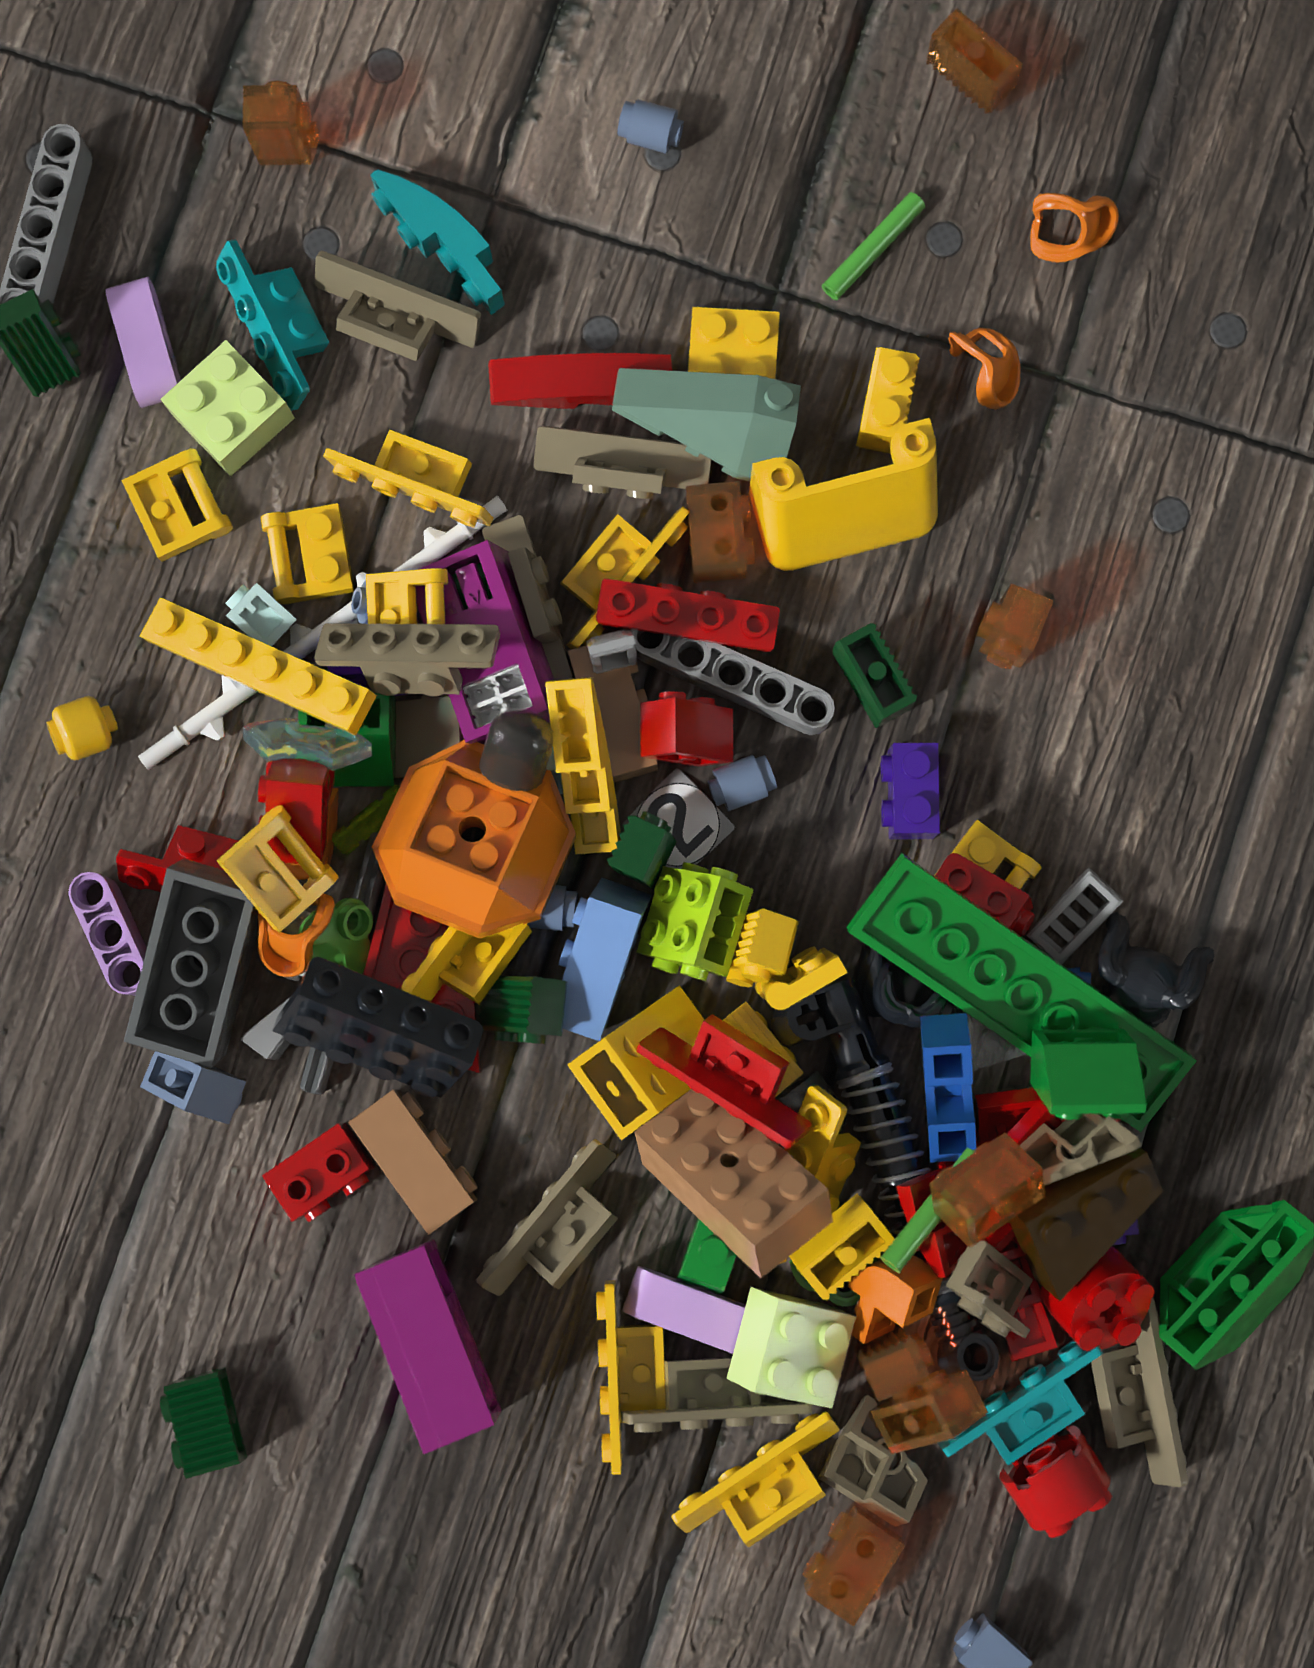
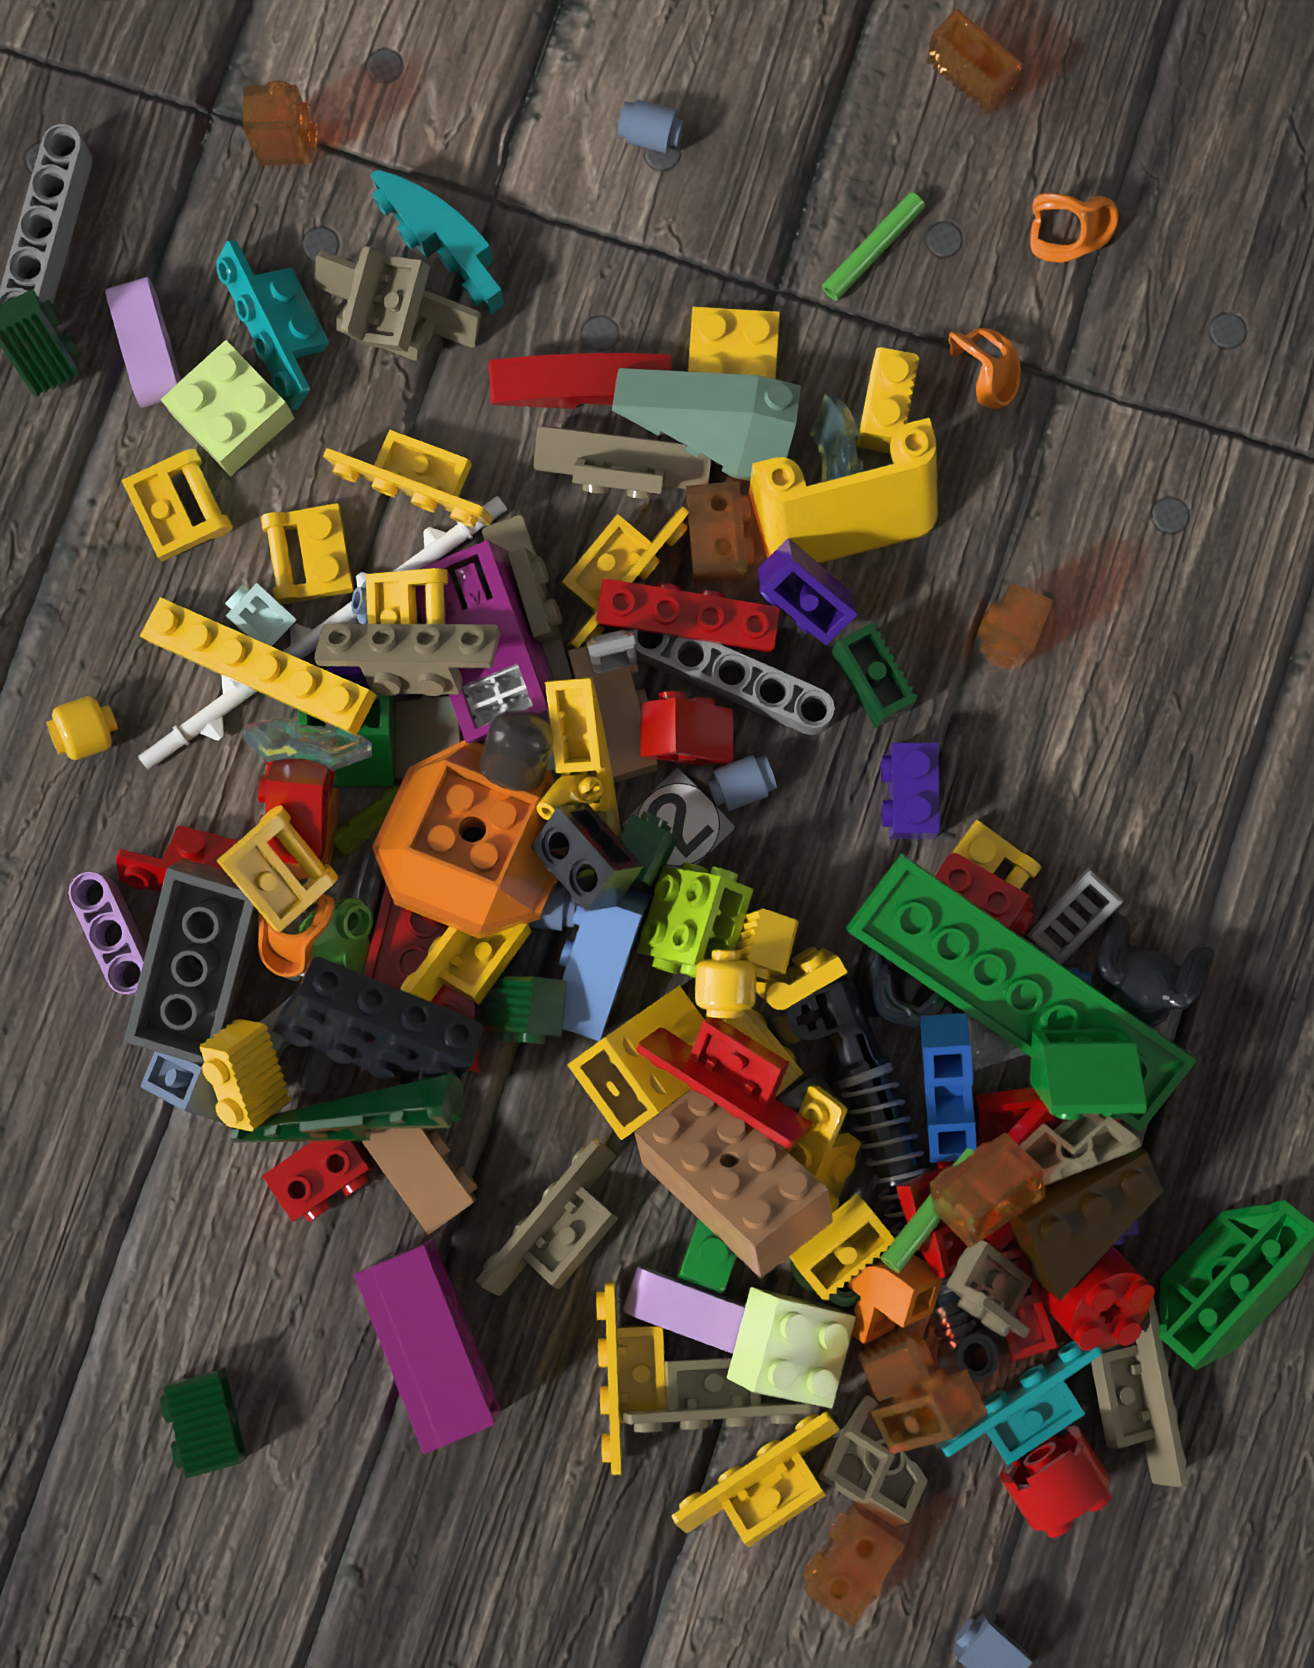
none -> yellow brick [200,1019,292,1132]
none -> dark green wedge [231,1073,464,1143]
none -> dark tan bracket [341,246,430,352]
none -> black brick [531,803,644,912]
none -> yellow arm [536,775,603,820]
none -> yellow head [695,950,756,1018]
none -> dark purple brick [757,538,858,645]
none -> clear light blue tile [810,394,863,483]

